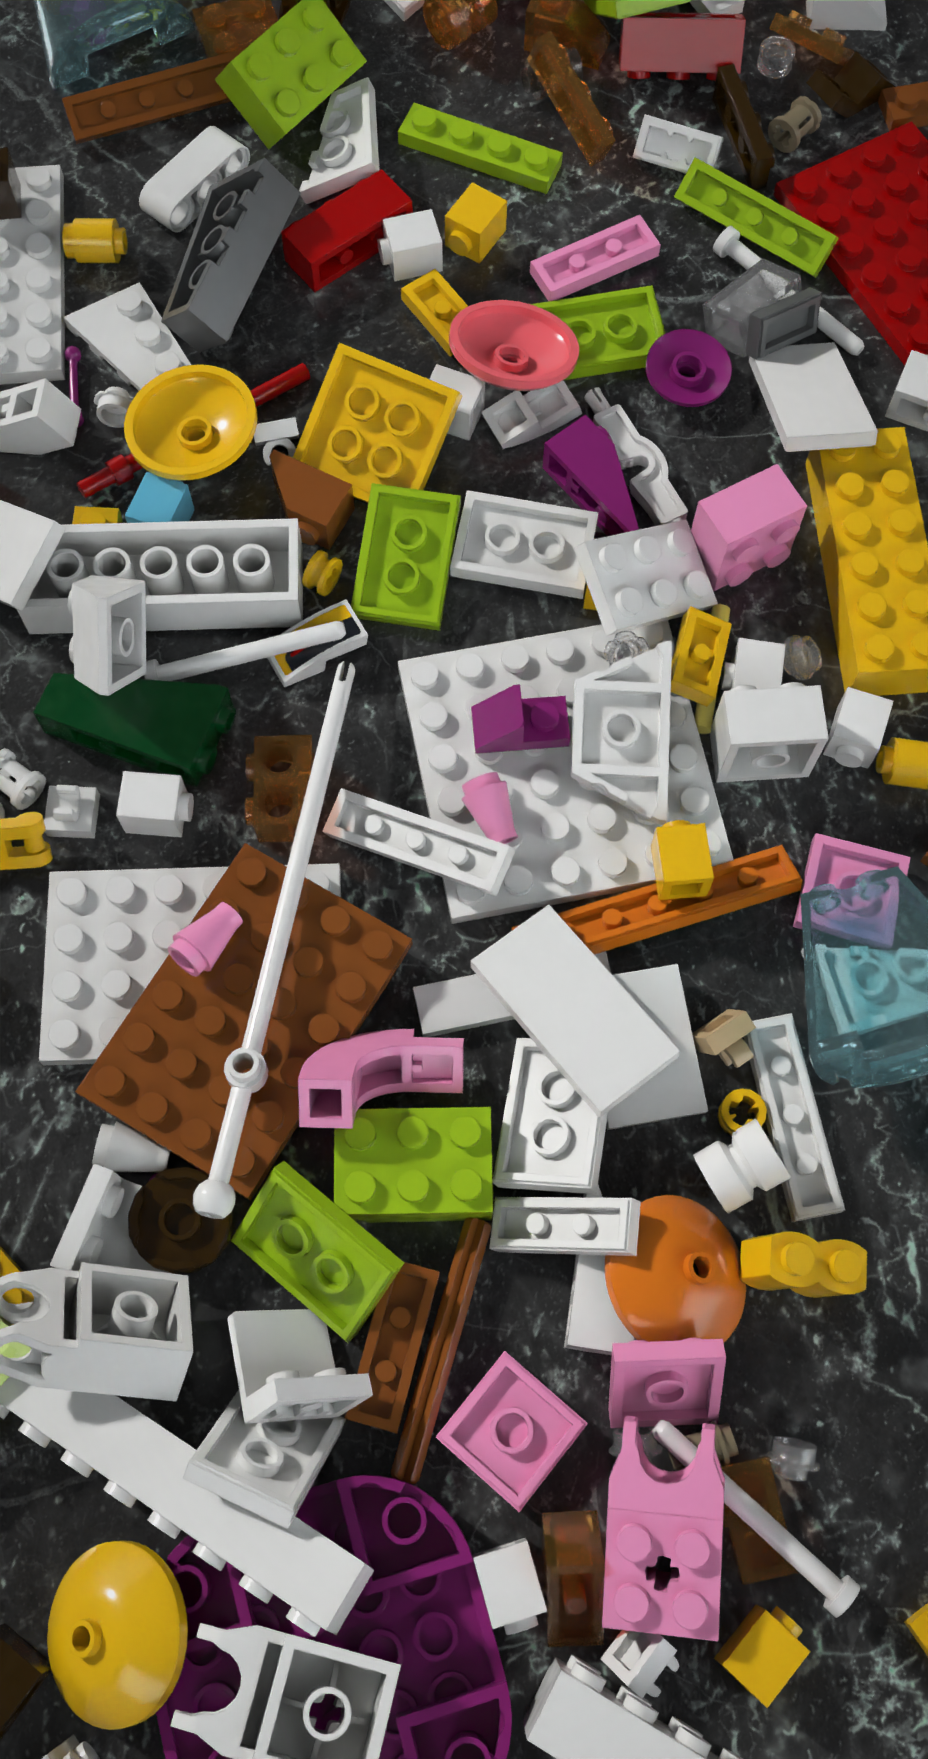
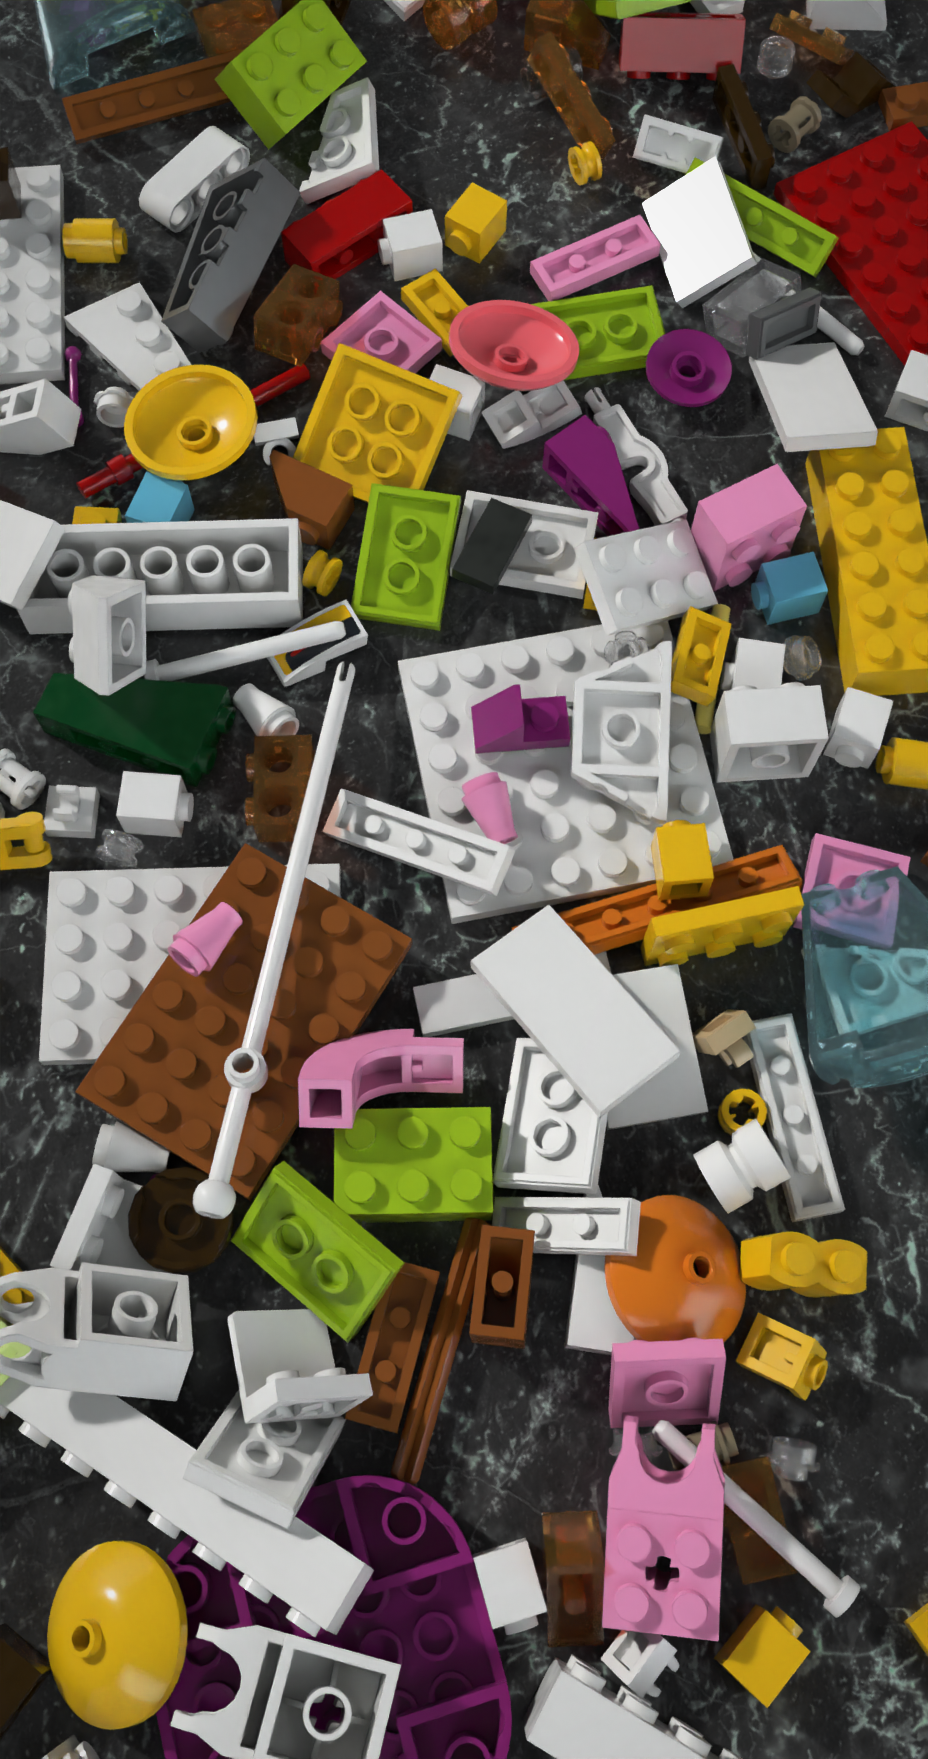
lime plate [398,103,563,194] -> none
bright pink plate [436,1351,588,1512] -> none
none -> clear bush [95,829,145,869]
none -> white cone [233,683,299,748]
none -> clear orange brick [254,264,343,367]
none -> bright pink plate [321,291,442,374]
none -> pearl dark grey tile [452,497,532,594]
none -> dark orange slope [469,1225,535,1349]
none -> yellow bush [568,141,603,185]
none -> yellow plate [640,886,804,967]
none -> white tile [642,157,757,308]
none -> yellow bracket [736,1313,828,1401]
none -> medium azure brick [751,552,828,625]

